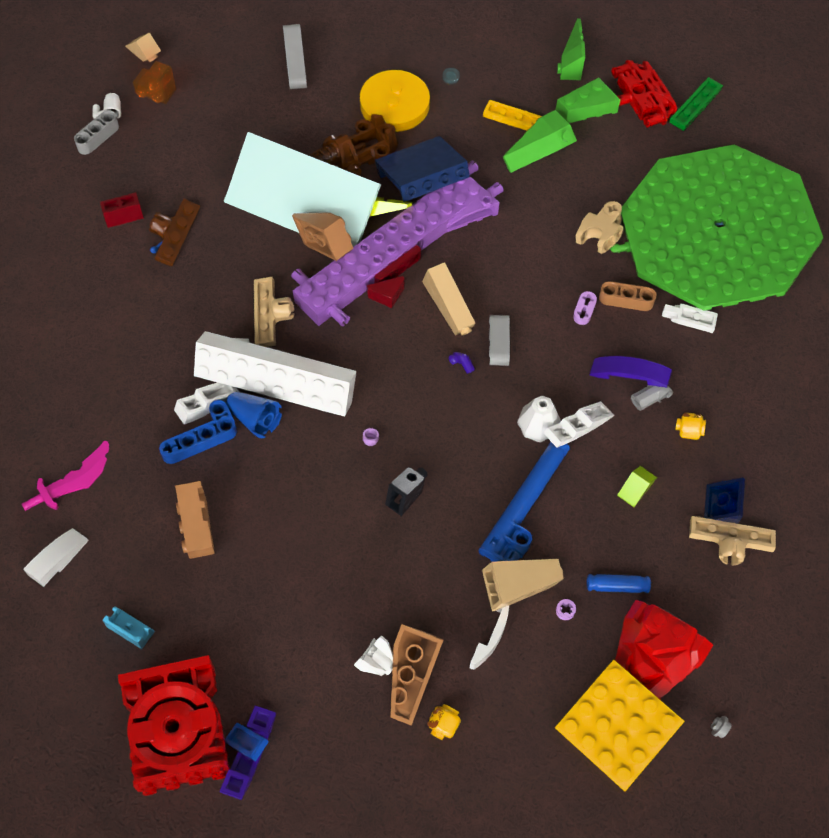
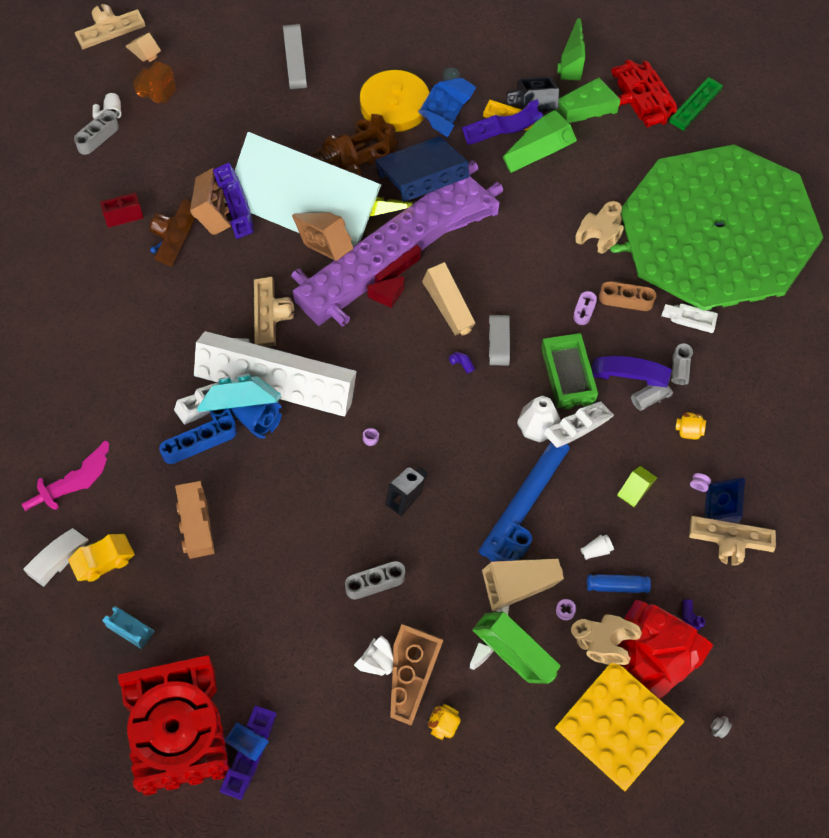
none -> yellow brick [68,534,135,582]
none -> tan plate [75,4,145,50]
none -> medium nougat wedge [190,168,231,234]
none -> wedge [197,374,282,412]
none -> dark purple slope [213,163,254,239]
none -> light grey beam [345,561,405,599]
none -> blue piece [418,78,476,137]
none -> dark purple piece [462,99,543,145]
none -> bright green window [472,612,560,684]
none -> black hinge [506,76,559,112]
none -> bright green window [541,333,598,409]
none -> tan piece [571,615,642,665]
none -> white cone [580,534,614,560]
none -> light grey piece [671,343,693,385]
none -> dark purple arm [682,600,705,630]
none -> lavender bush [690,473,711,492]

